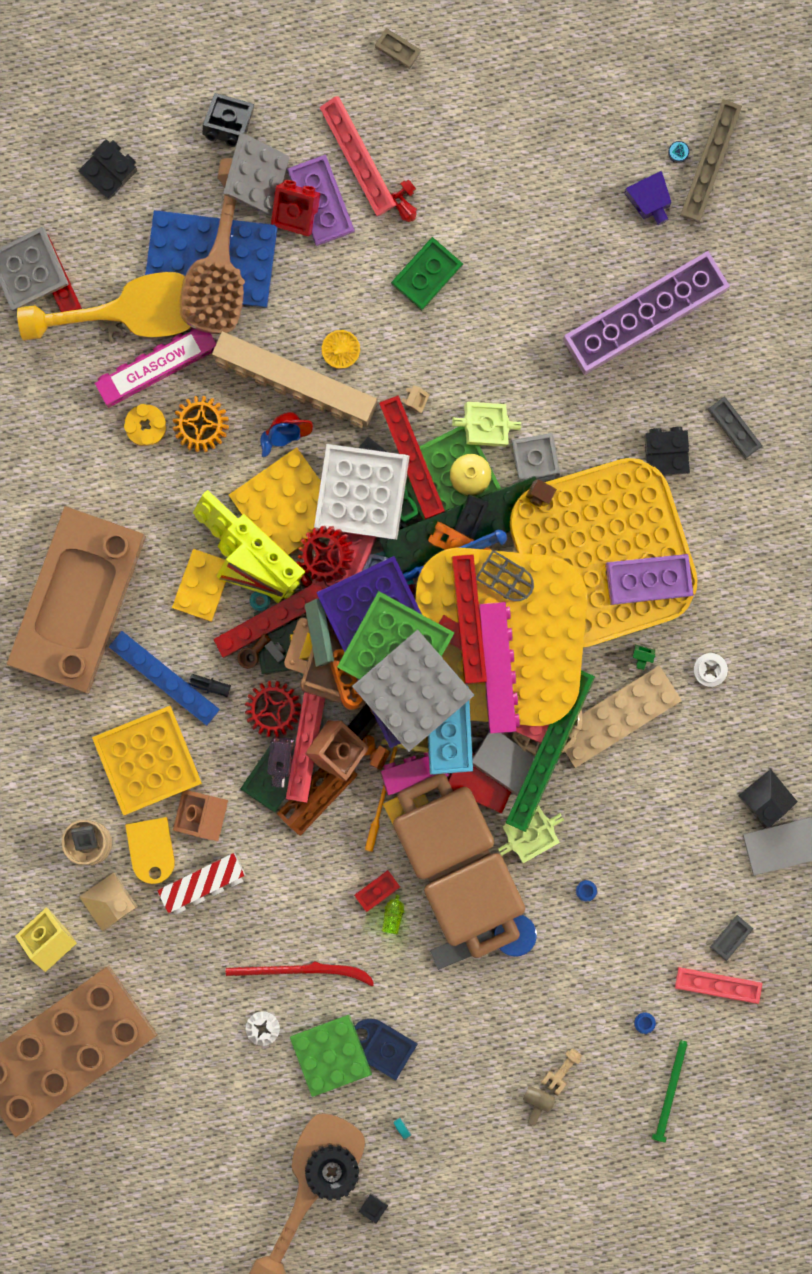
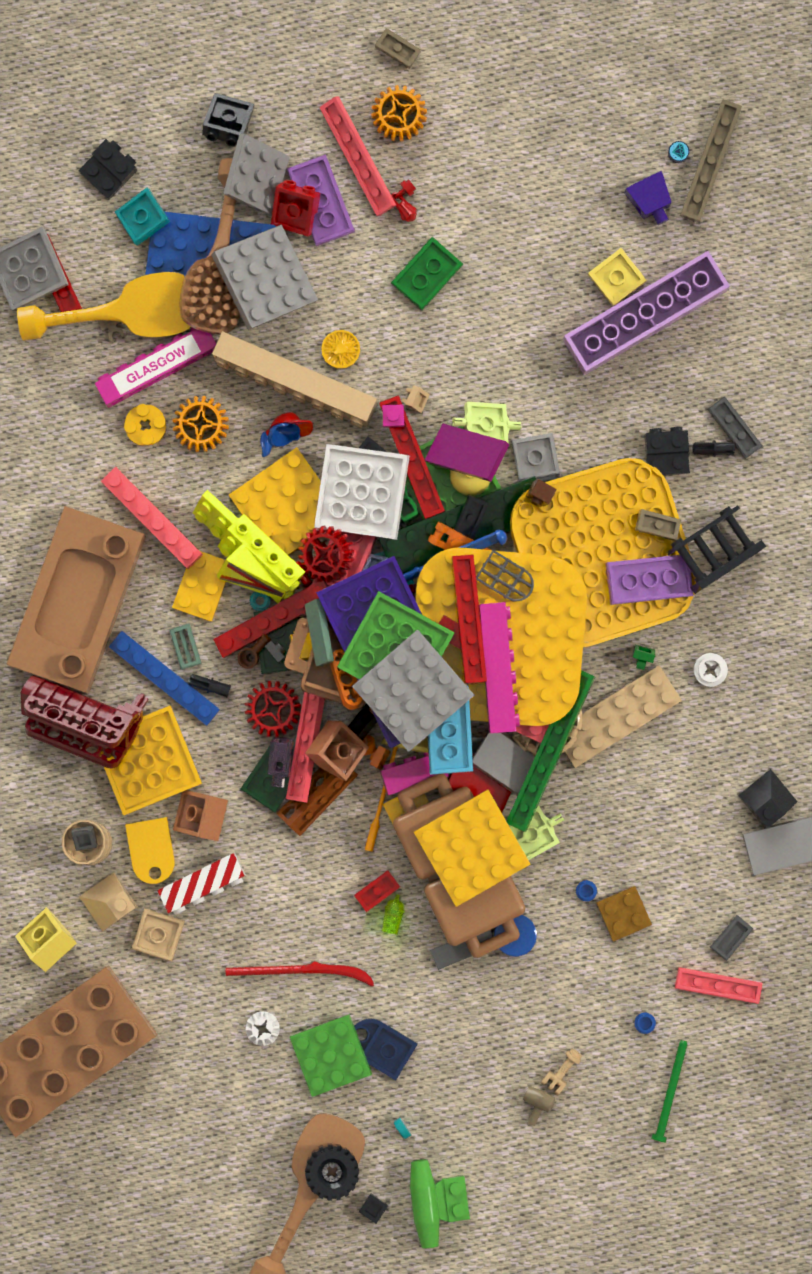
none -> dark red piece [20,675,149,769]
none -> coral plate [101,467,203,569]
none -> teal tile [115,187,170,246]
none -> tan tile [131,908,185,962]
none -> sand green tile [169,624,202,670]
none -> light grey plate [211,225,318,330]
none -> light orange gear [371,85,427,142]
none -> dark pink plate [382,405,404,428]
none -> bright green plate [410,1159,470,1249]
none -> yellow plate [414,789,531,907]
none -> magenta tile [425,423,510,482]
none -> light yellow plate [588,248,647,307]
none -> pearl gold plate [596,886,652,942]
none -> dark tan plate [635,509,681,541]
none -> black fence [667,505,766,594]
none -> black axle [692,440,735,457]

